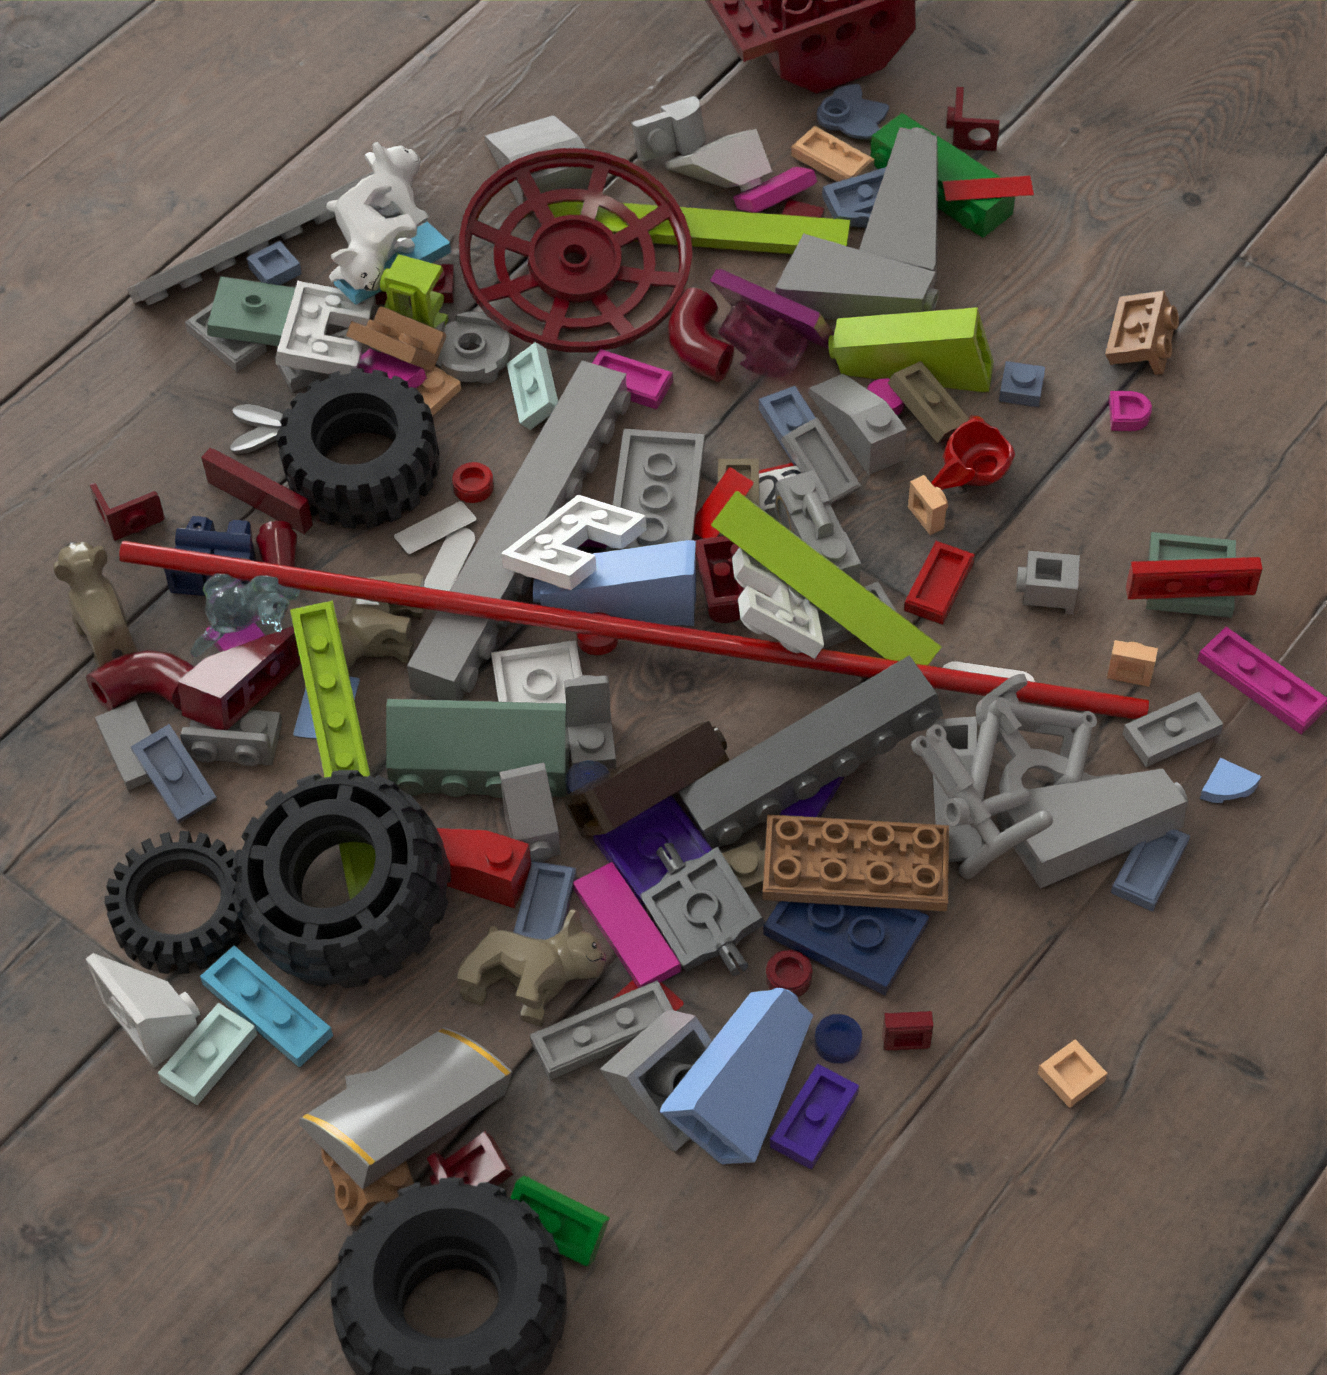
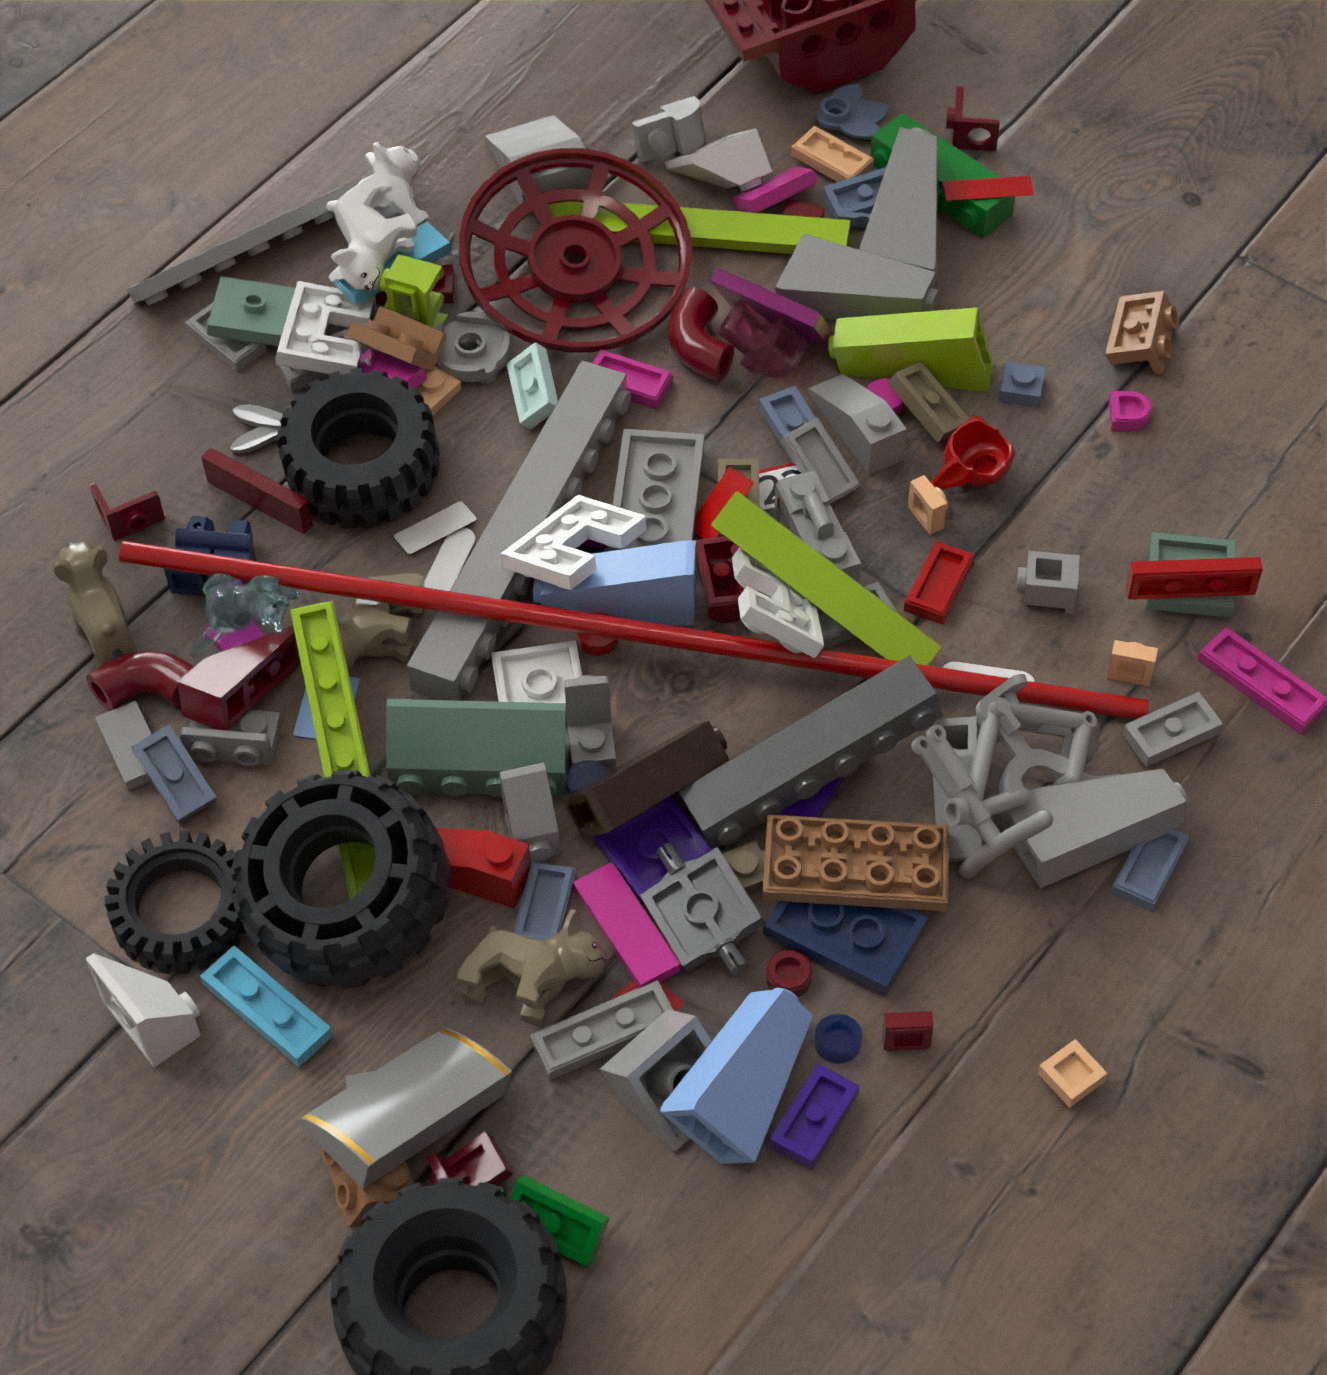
light aqua plate [158,1003,257,1106] -> none
sand blue plate [247,241,302,285] -> none
dark red cone [256,521,298,567] -> none
red tile [452,462,494,503] -> none
light blue tile [1200,758,1262,803] -> none

